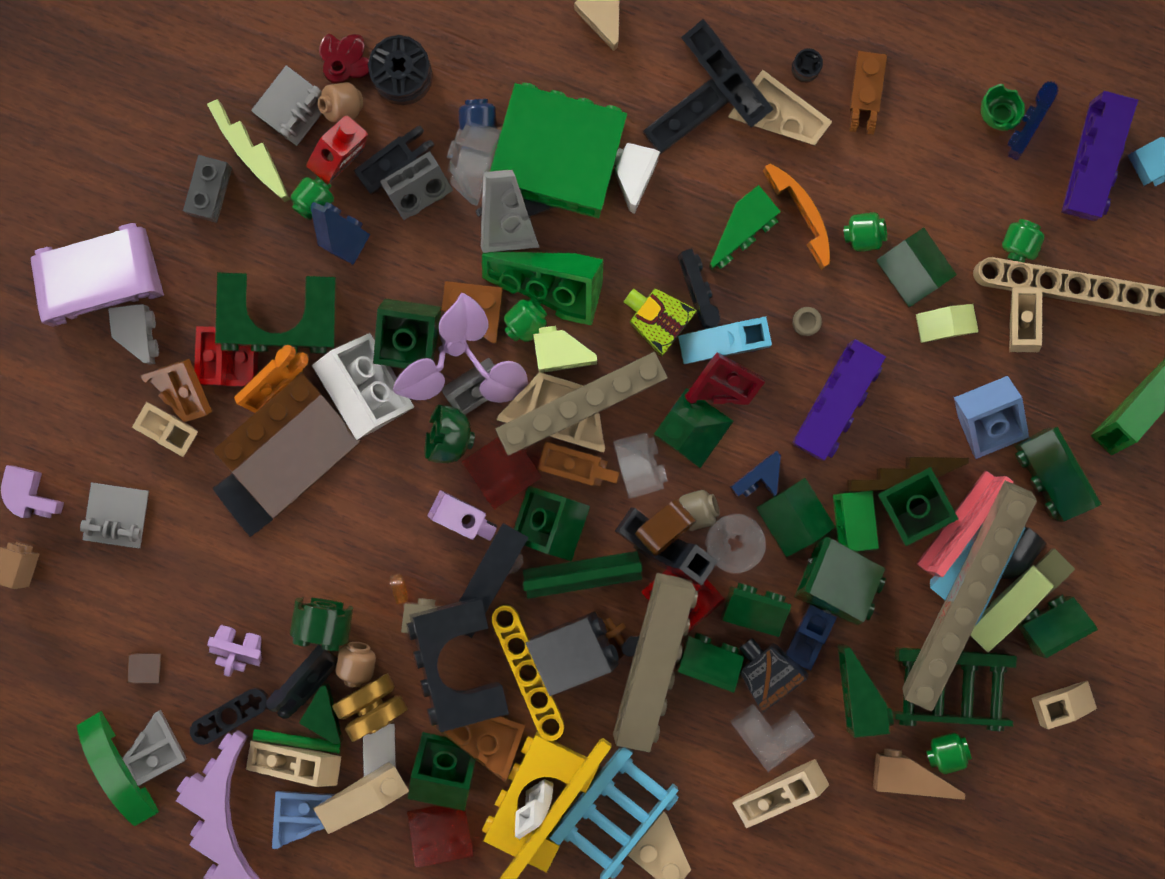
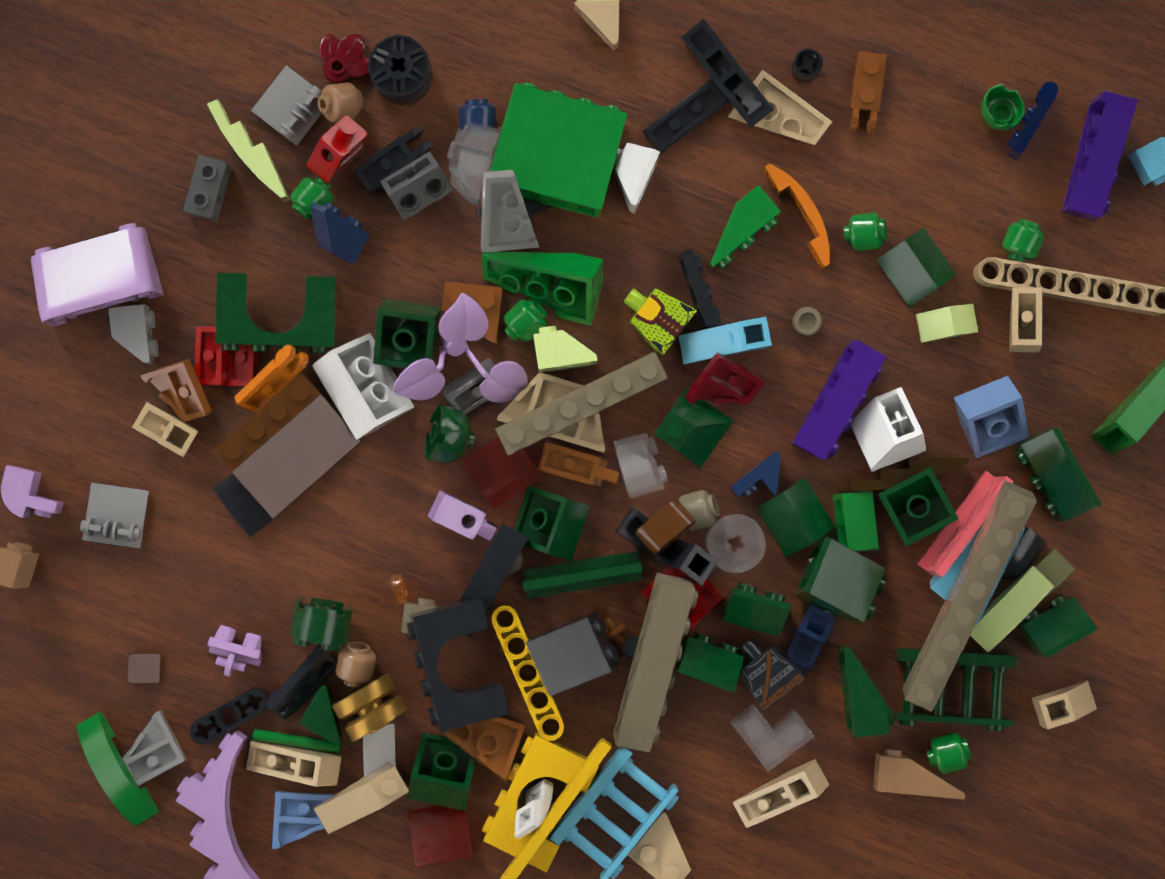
none -> white slope [851,387,926,472]

